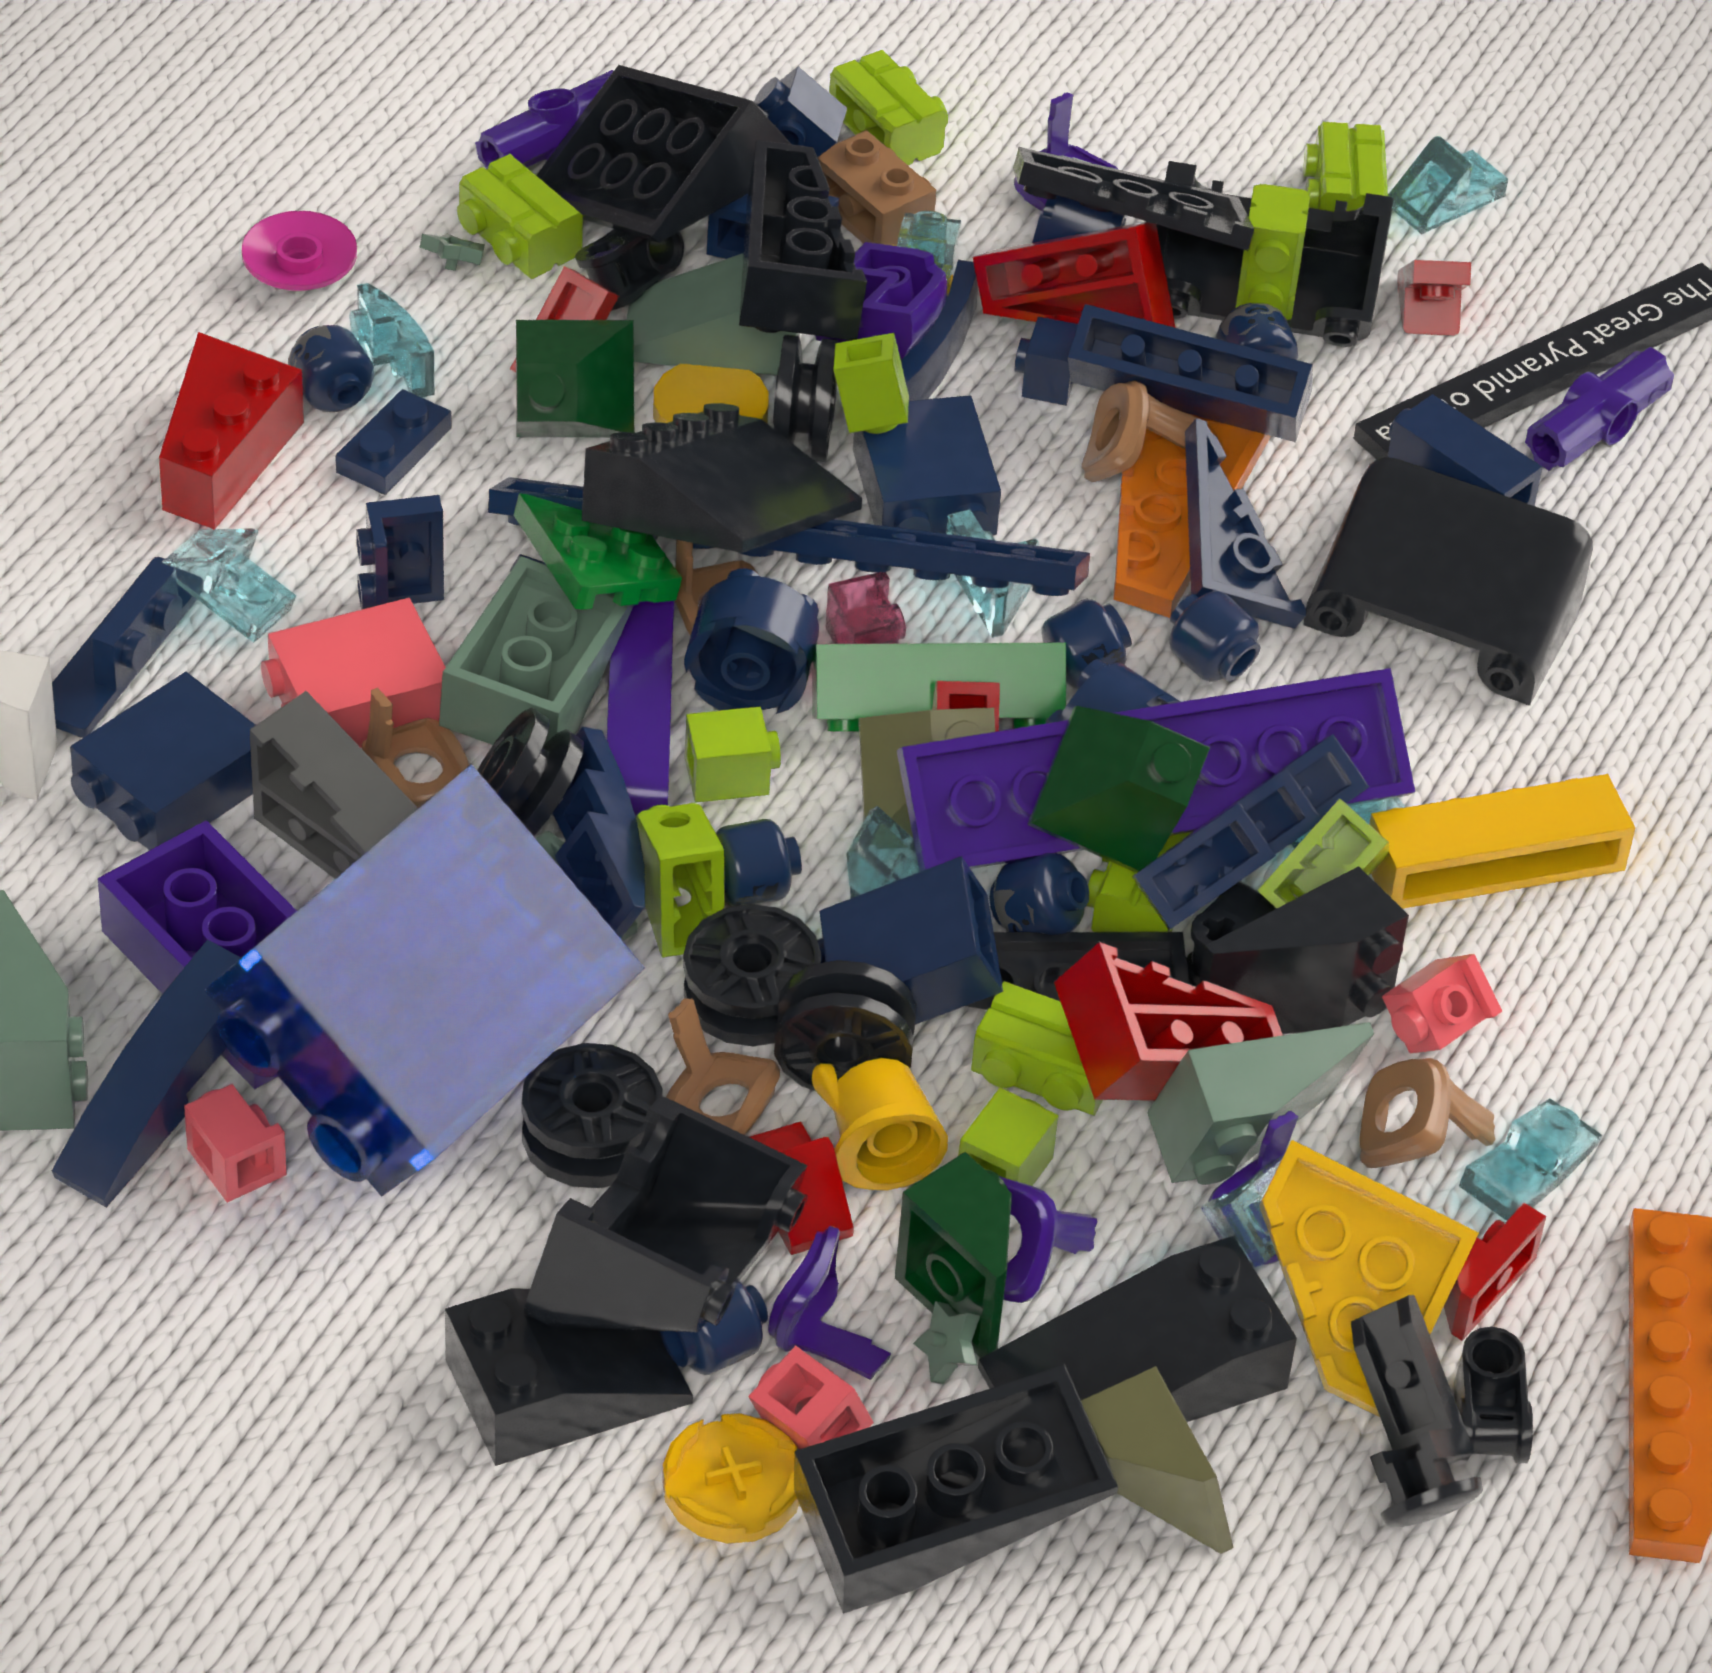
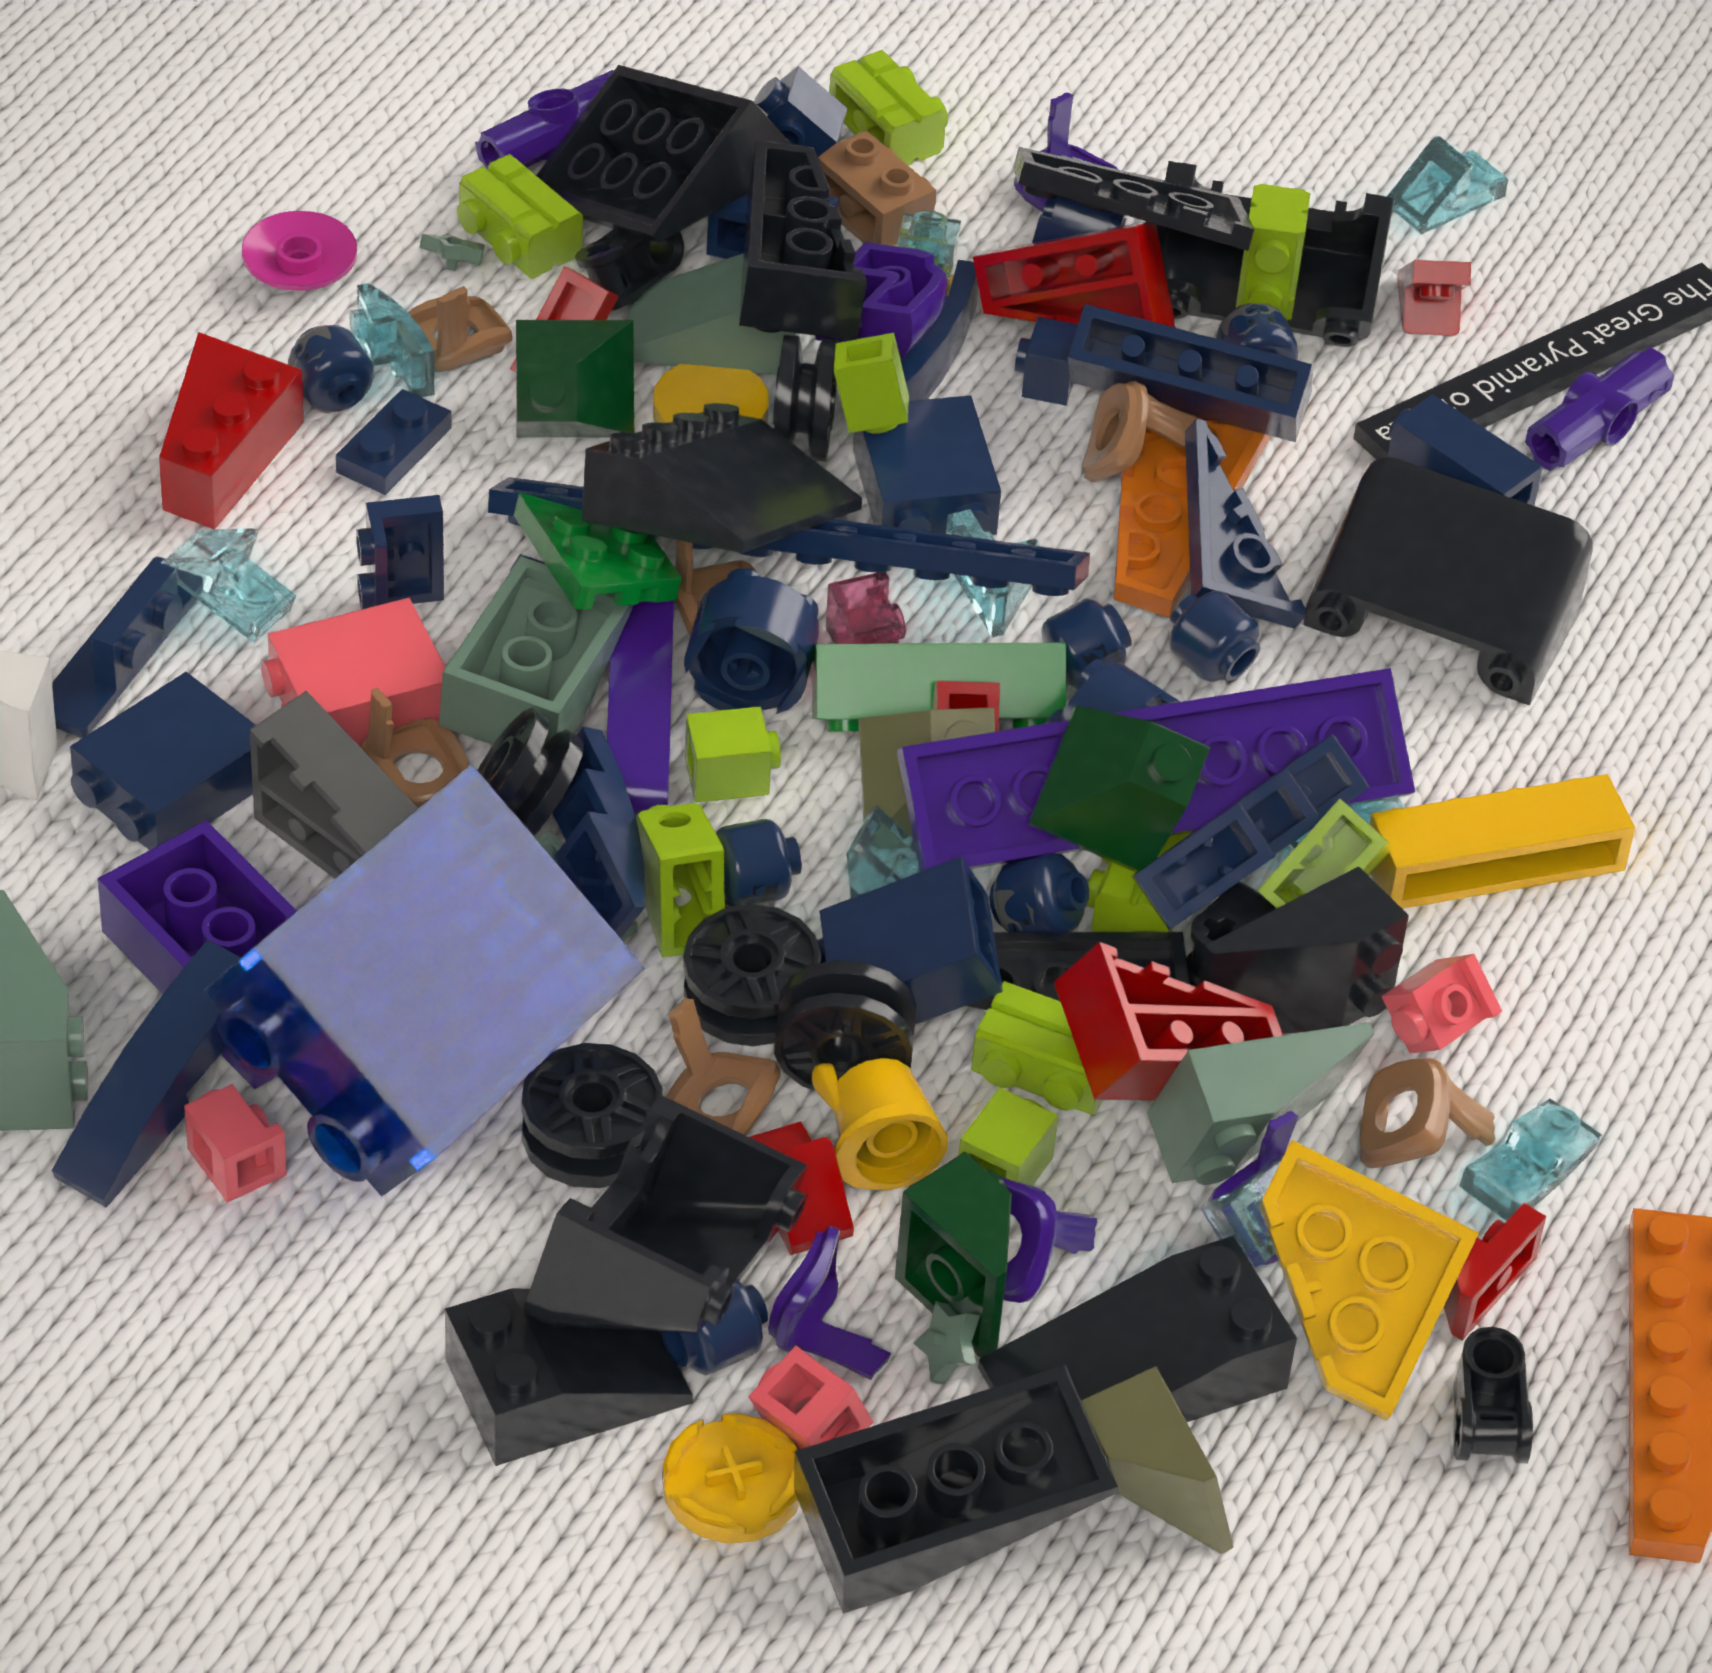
lime brick [1303,122,1388,212] -> none
black piece [1351,1295,1483,1527] -> none
none -> medium nougat piece [400,286,513,372]

